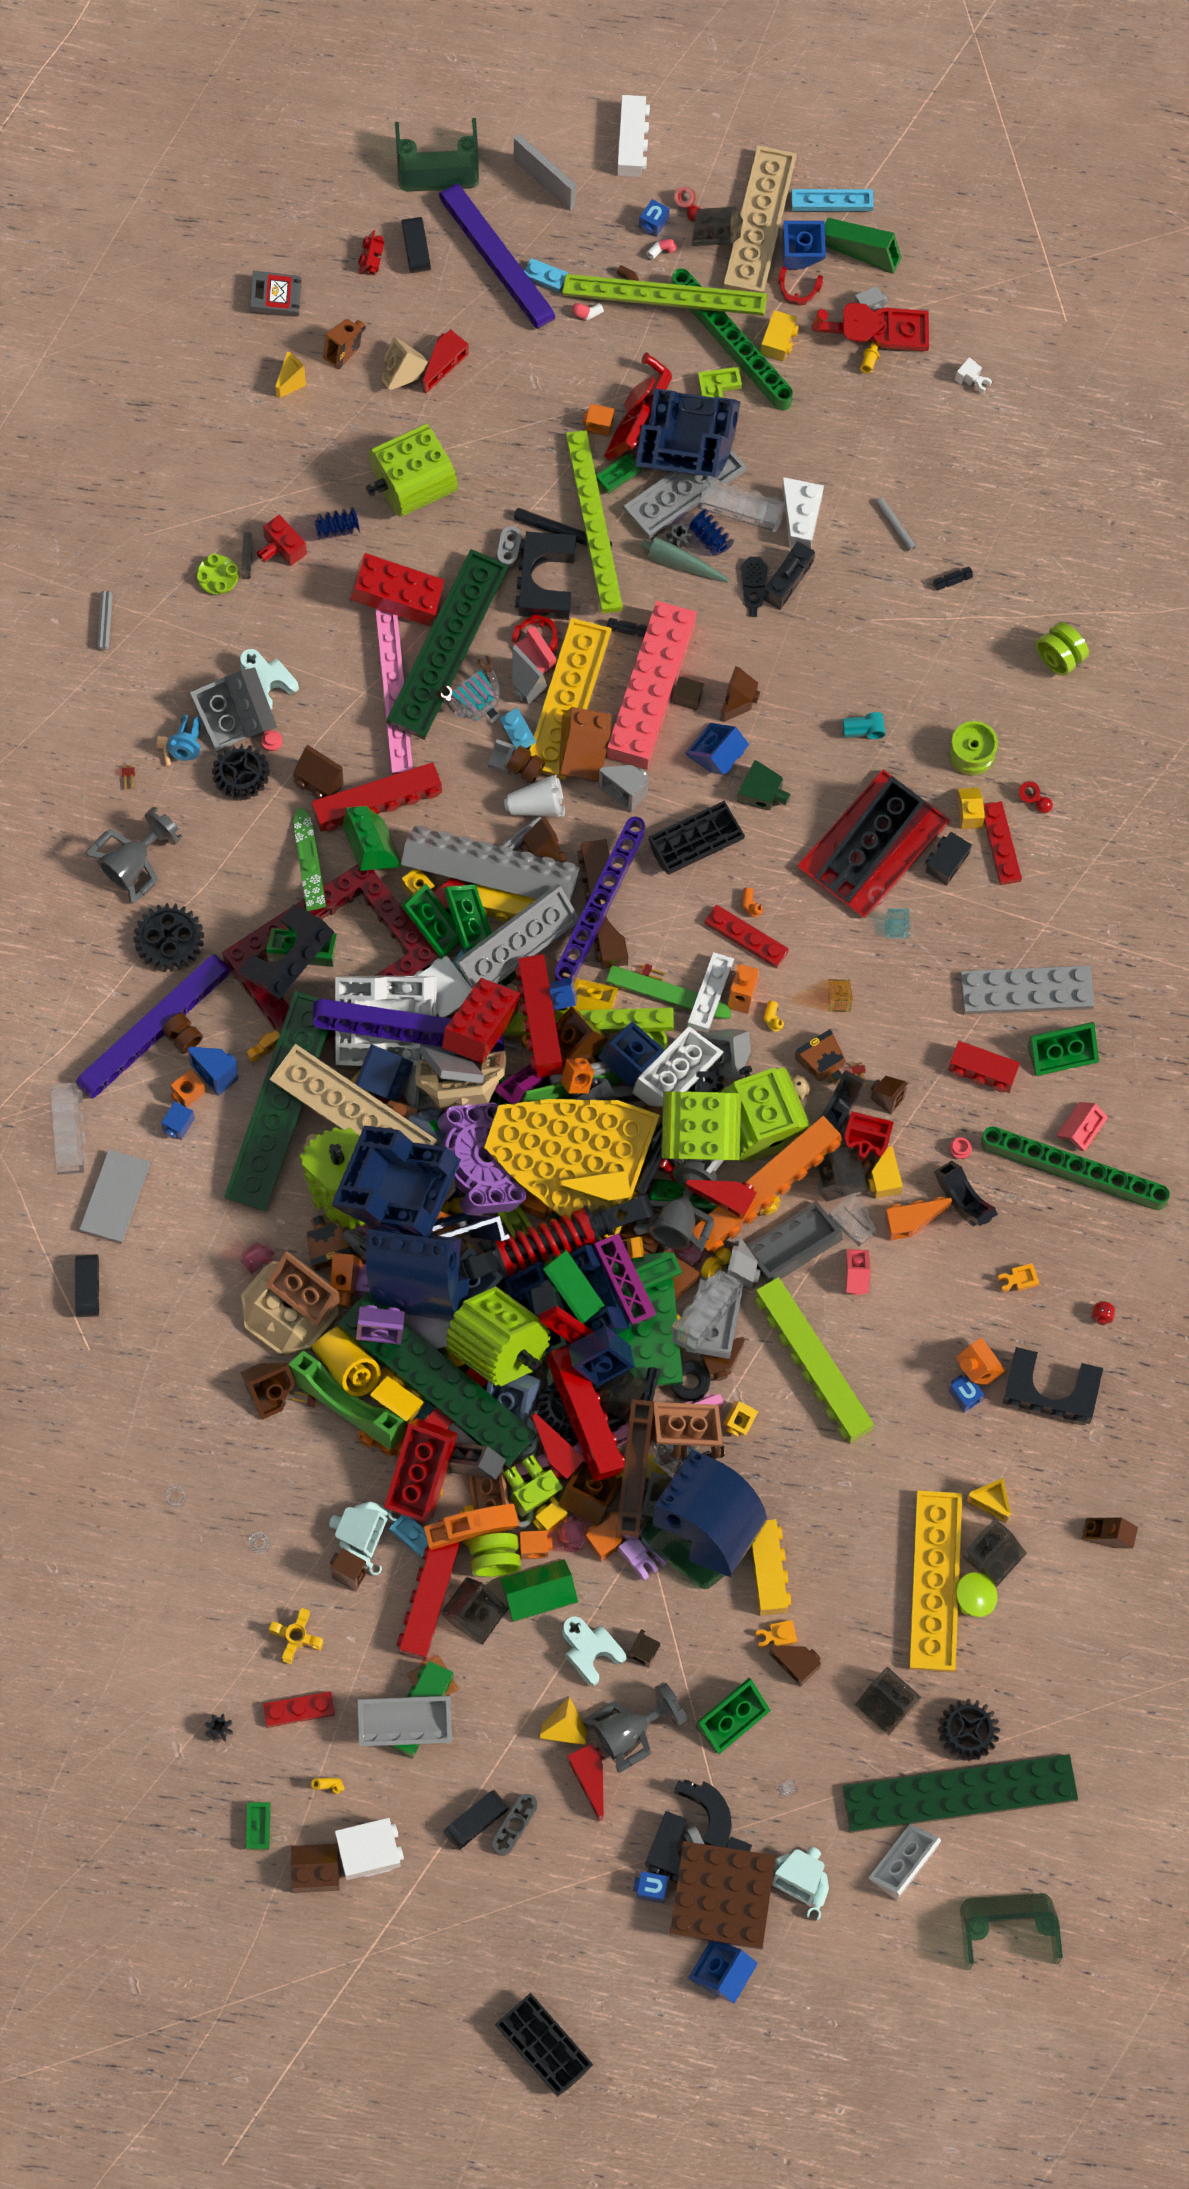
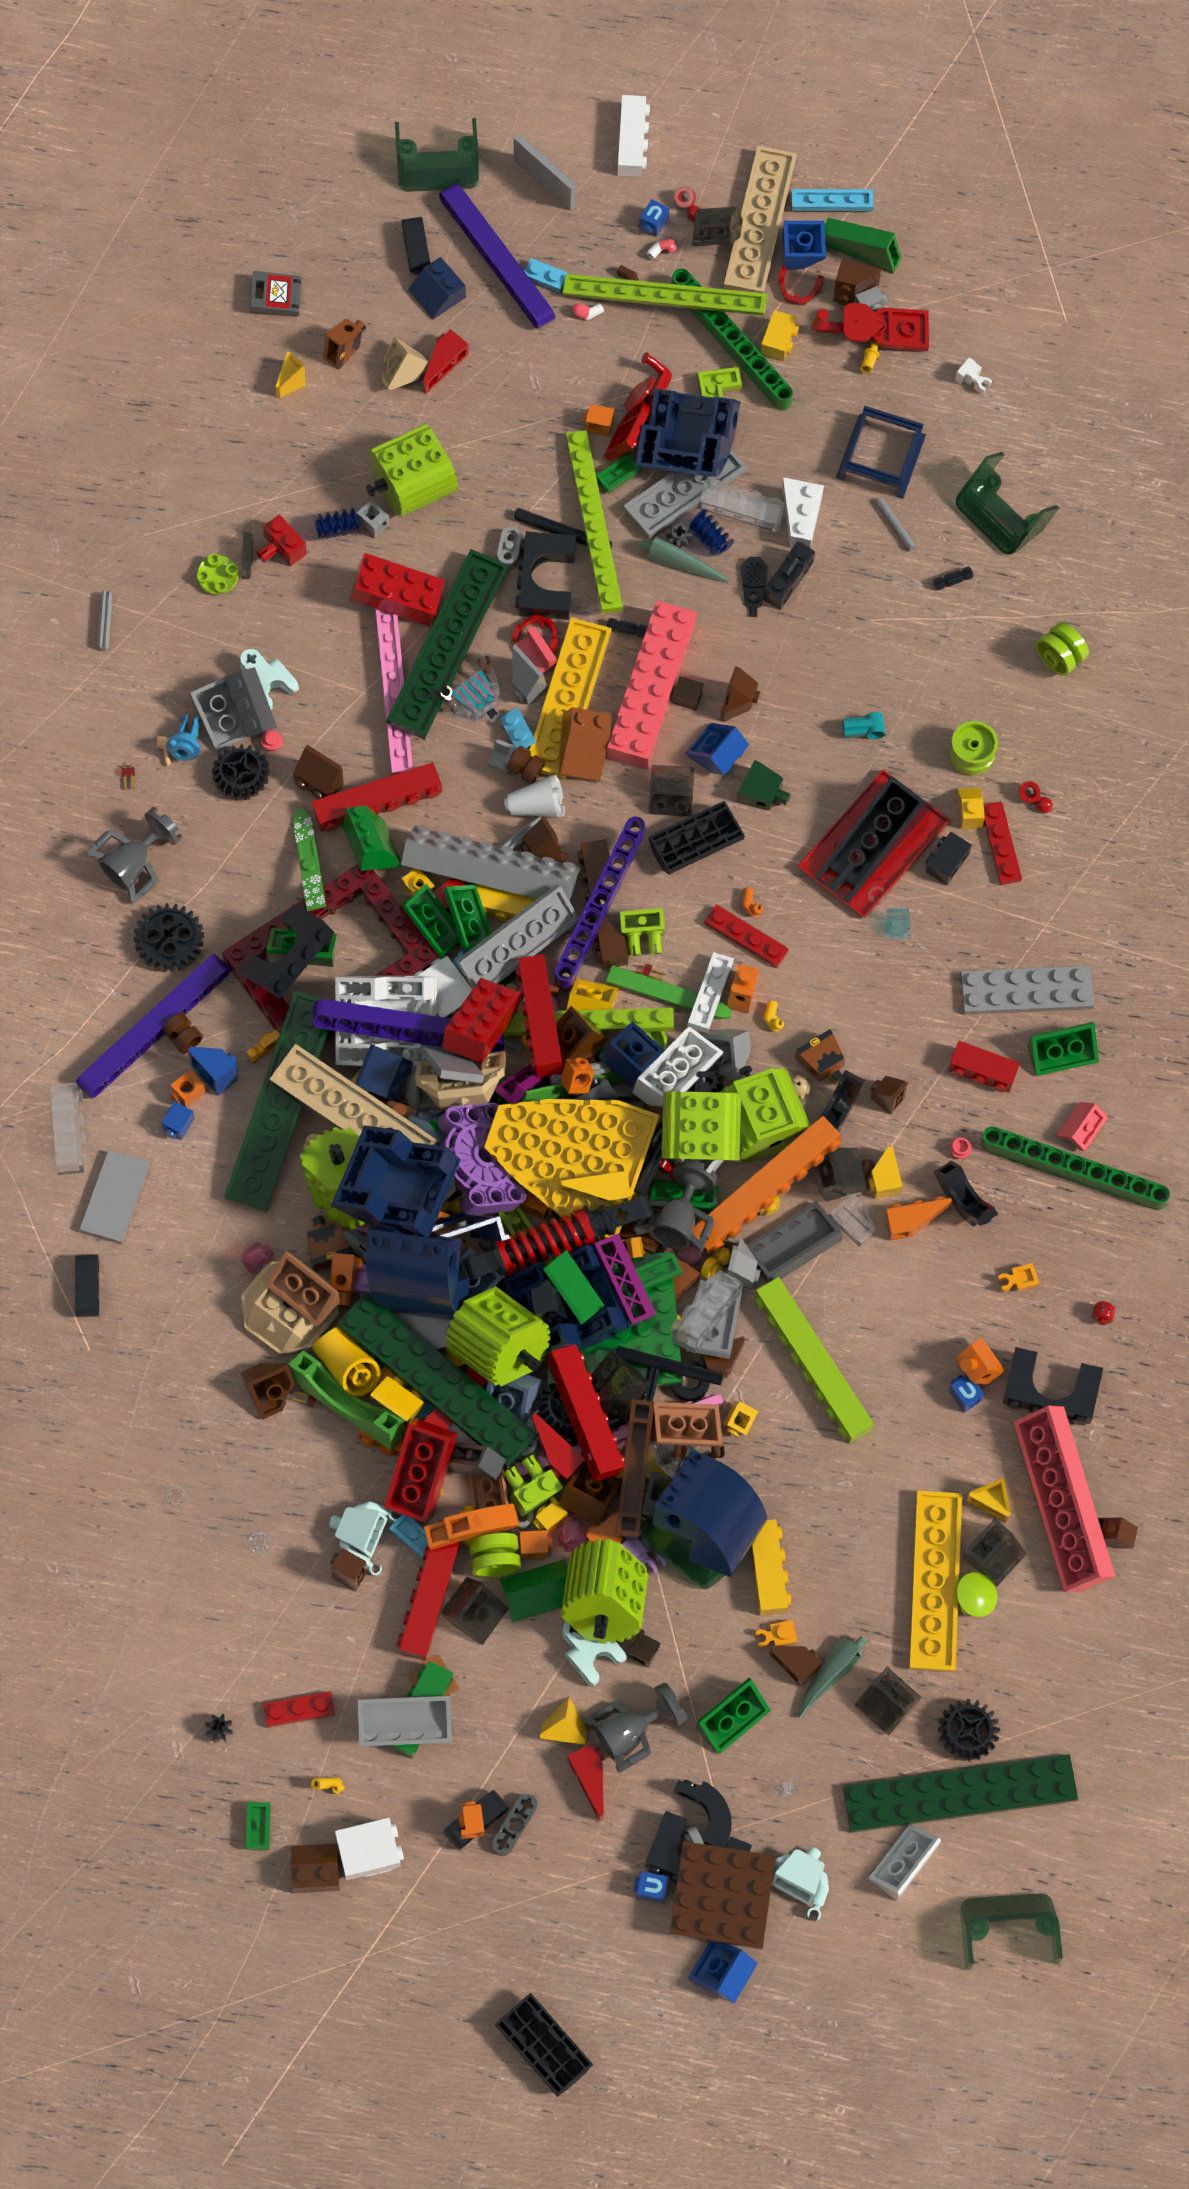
yellow pin [269,1608,324,1664] -> none
medium lavender slope [356,1305,405,1345] -> none
red hinge [358,230,385,275] -> none
red tile [539,1306,594,1344] -> none
blue brick [549,978,577,1010] -> none
dark blue brick [569,1326,635,1387] -> none
light grey slope [598,765,649,813] -> none
red slope [684,1180,757,1219] -> none
clear yellow slope [828,979,853,1012] -> none
red plate [844,1111,894,1162] -> none
coral slope [846,1249,870,1295] -> none
clear red piece [851,1062,866,1088] -> none
none -> light grey brick [357,499,390,538]
none -> dark blue slope [408,257,466,319]
none -> orange brick [458,1802,485,1839]
none -> lime piece [561,1539,648,1644]
none -> black axle [615,1346,724,1385]
none -> lime brick [620,908,665,956]
none -> clear smoke slope [649,765,694,816]
none -> sand green piece [797,1636,867,1718]
none -> reddish brown slope [833,259,881,305]
none -> dark blue piece [836,406,926,499]
none -> clear green windscreen [956,452,1060,555]
none -> coral brick [1014,1405,1115,1592]

